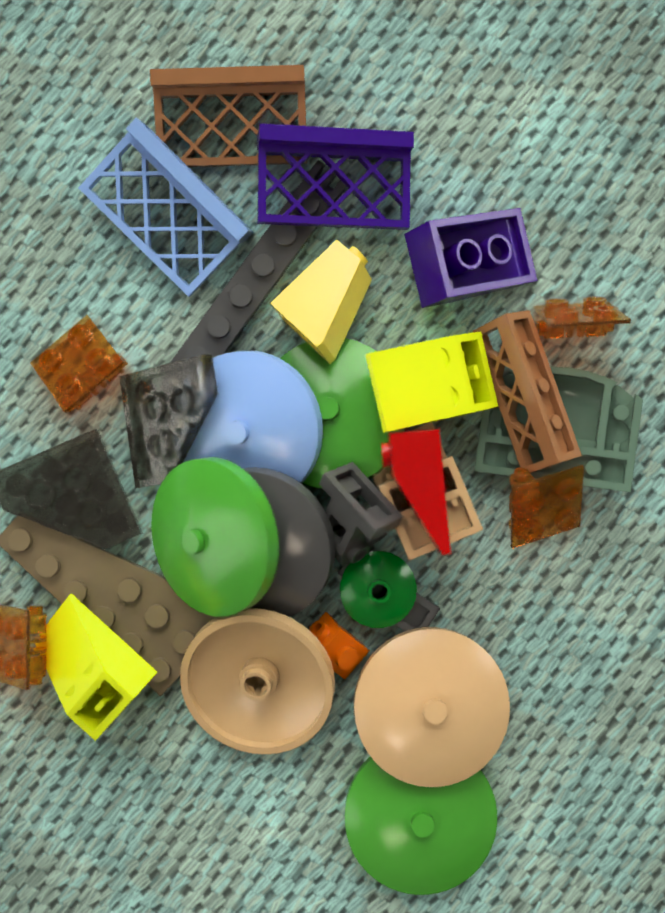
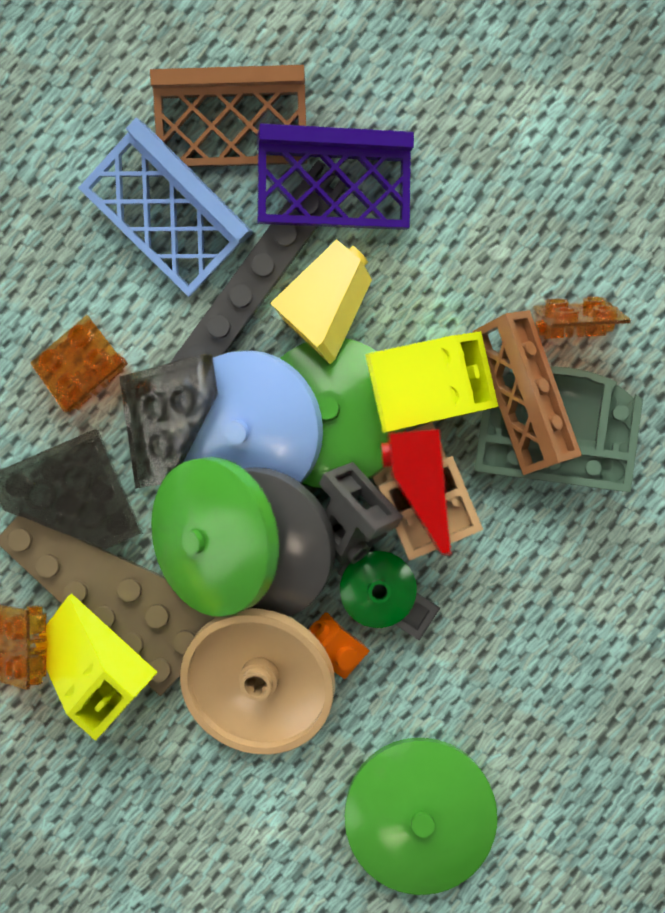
tan dish [353,627,510,787] -> none
dark purple slope [404,208,538,308] -> none
clear orange hinge [509,465,584,549] -> none

